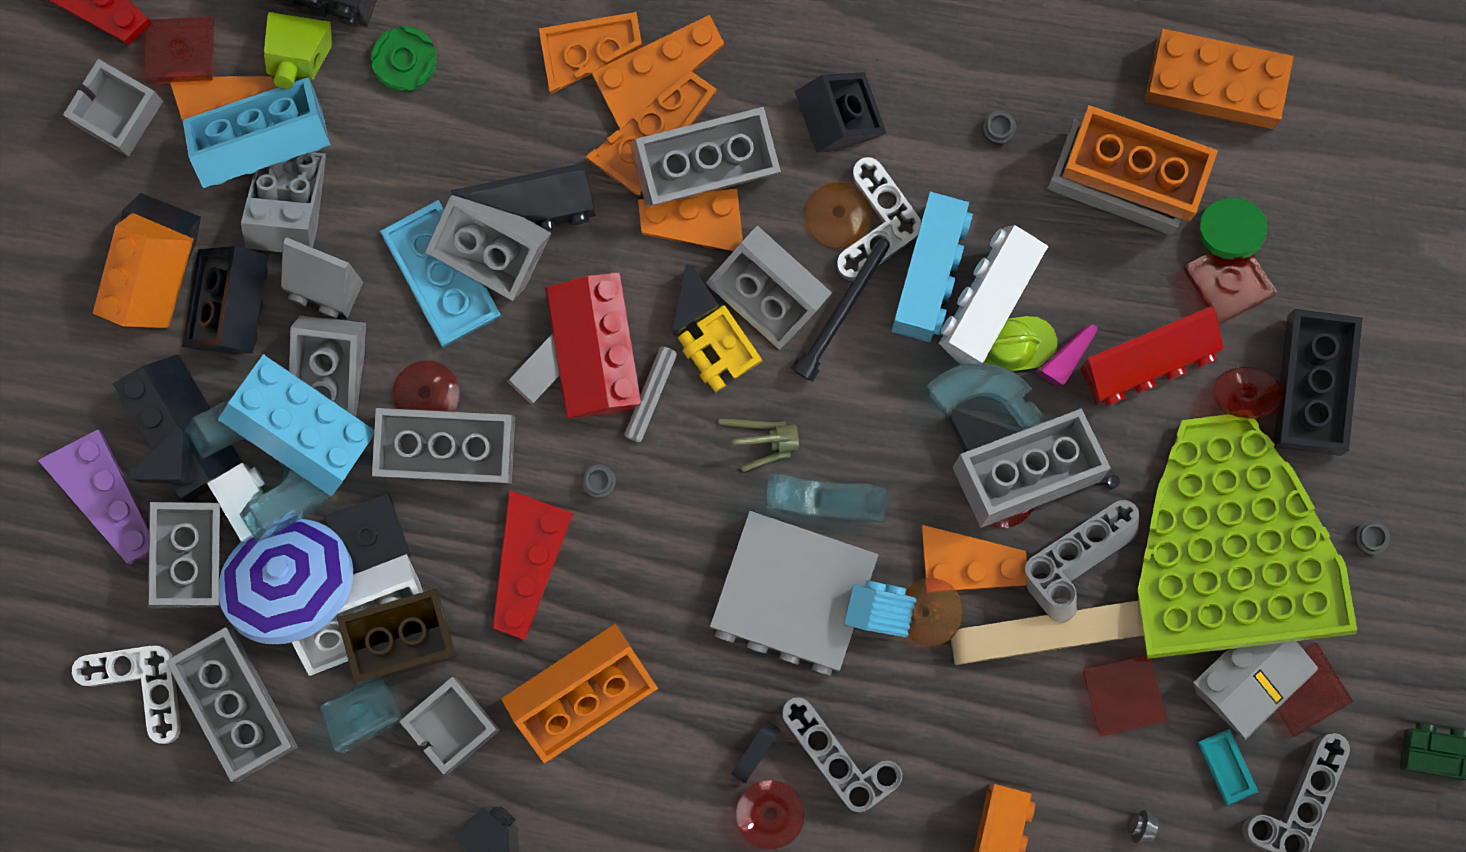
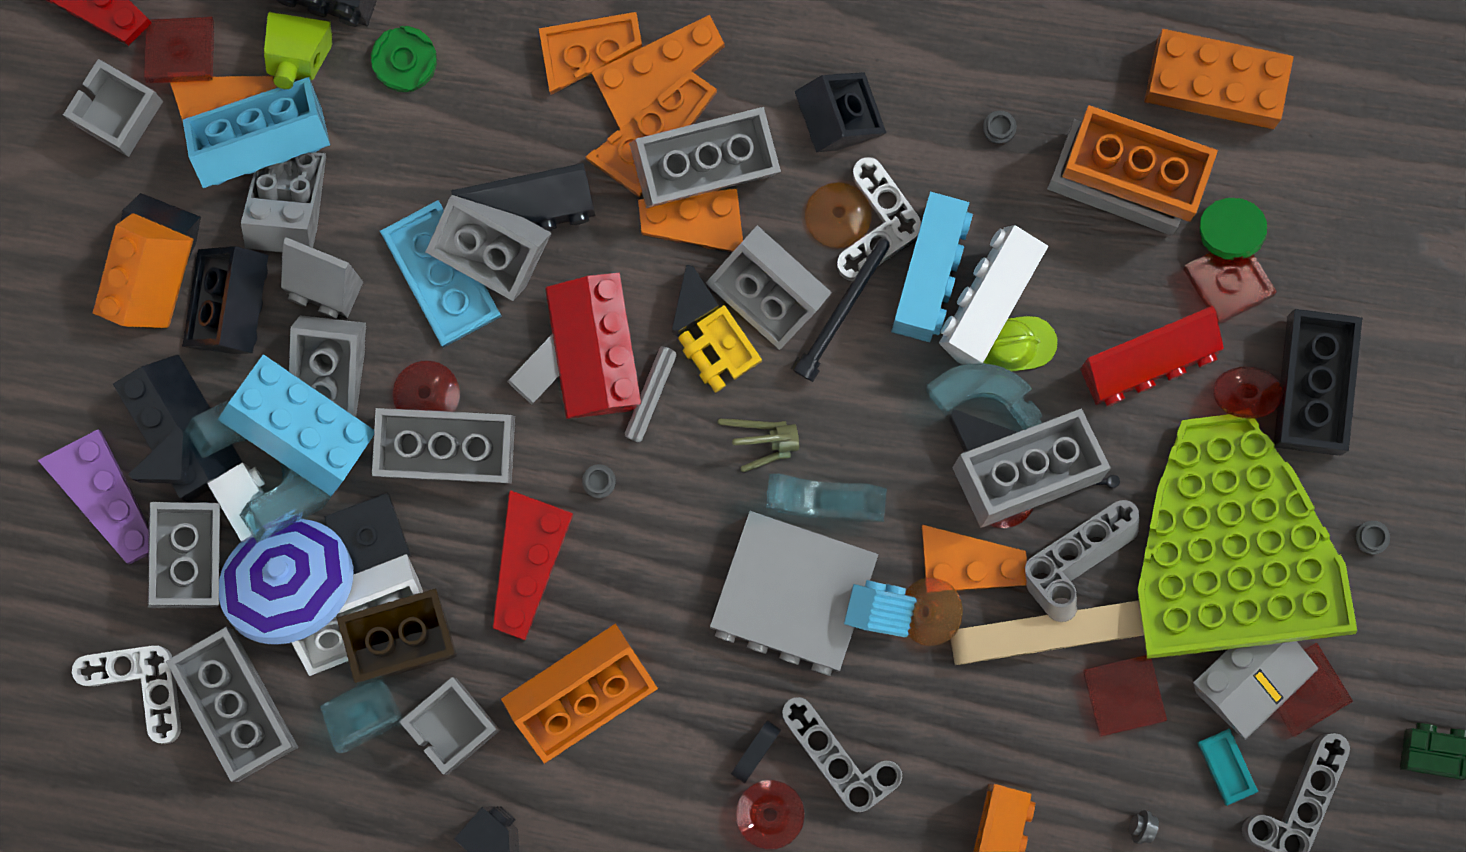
dark pink slope [1035,324,1098,387] -> none

